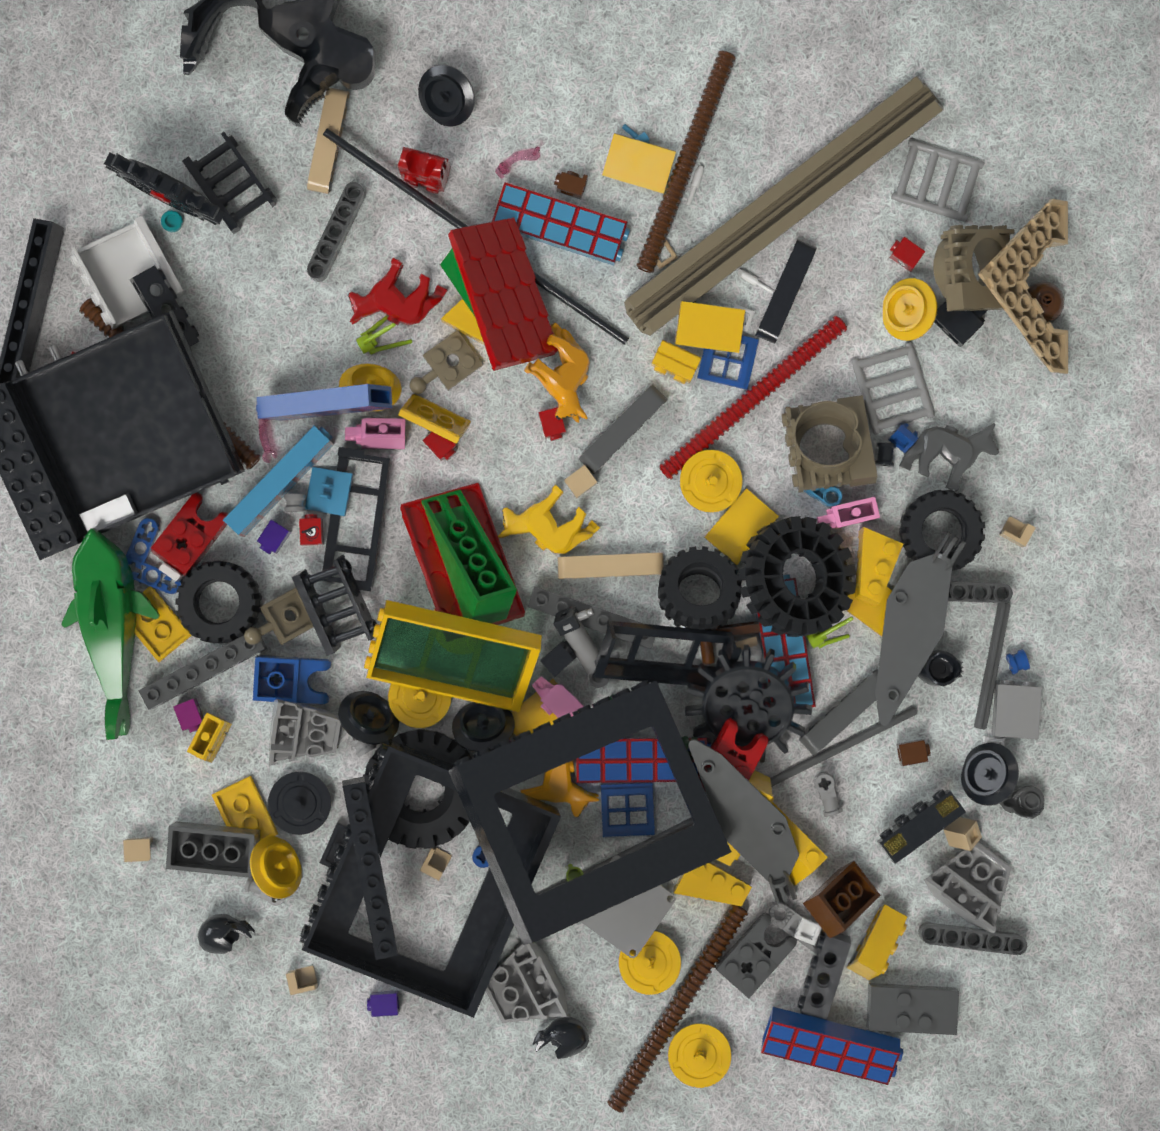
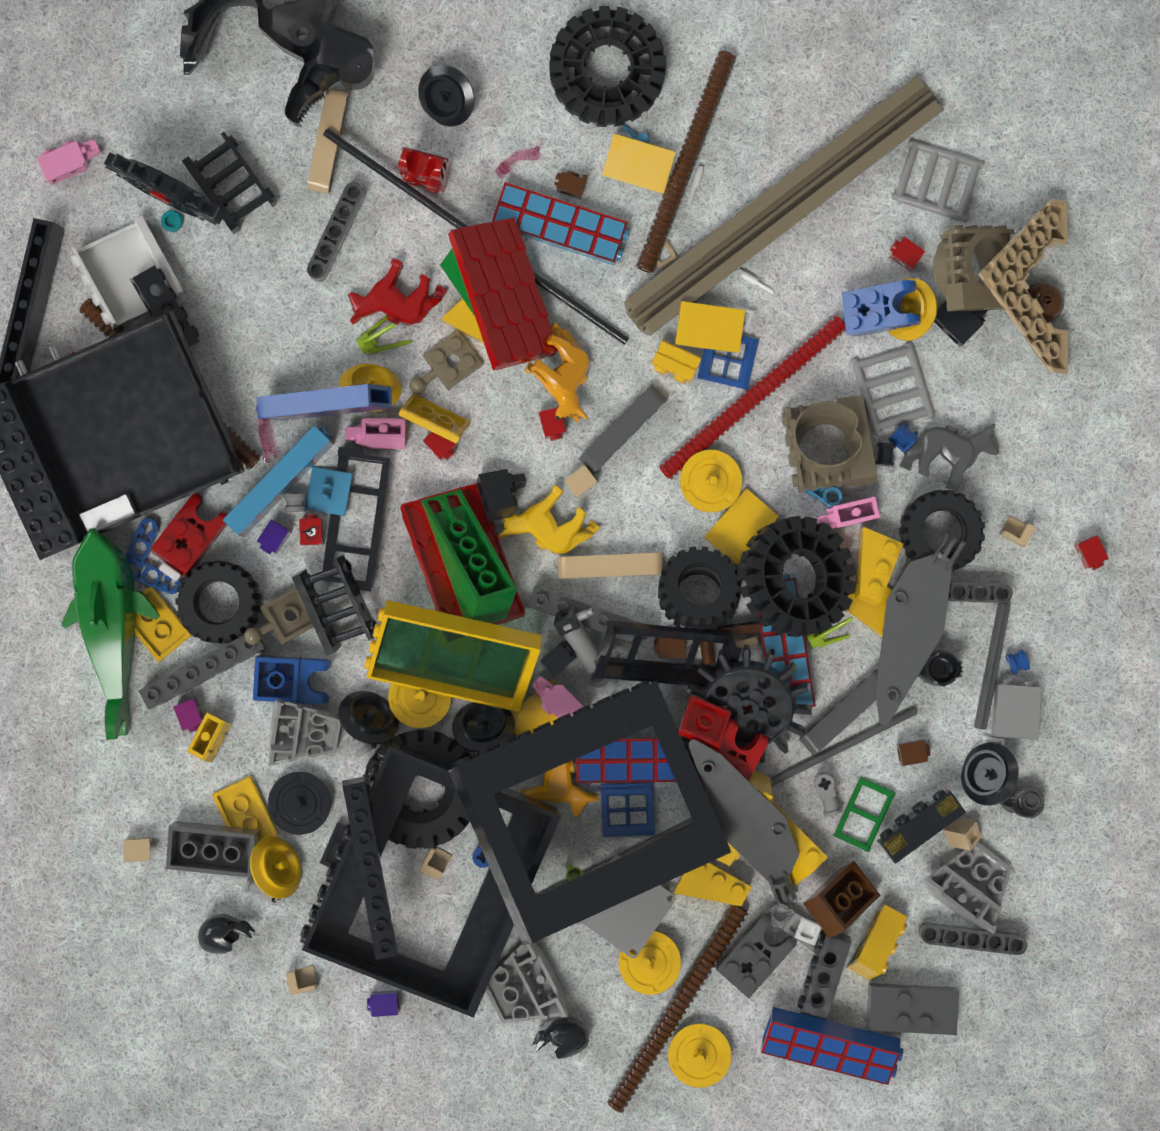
black beam [755,239,817,344] -> none
none -> bright pink hinge [37,140,101,185]
none -> black hinge [476,469,526,522]
none -> black tyre [549,6,666,127]
none -> reddish brown brick [654,637,685,658]
none -> red tile [678,695,732,751]
none -> green window [834,777,896,852]
none -> brick [841,280,921,336]
none -> red brick [1074,535,1109,570]

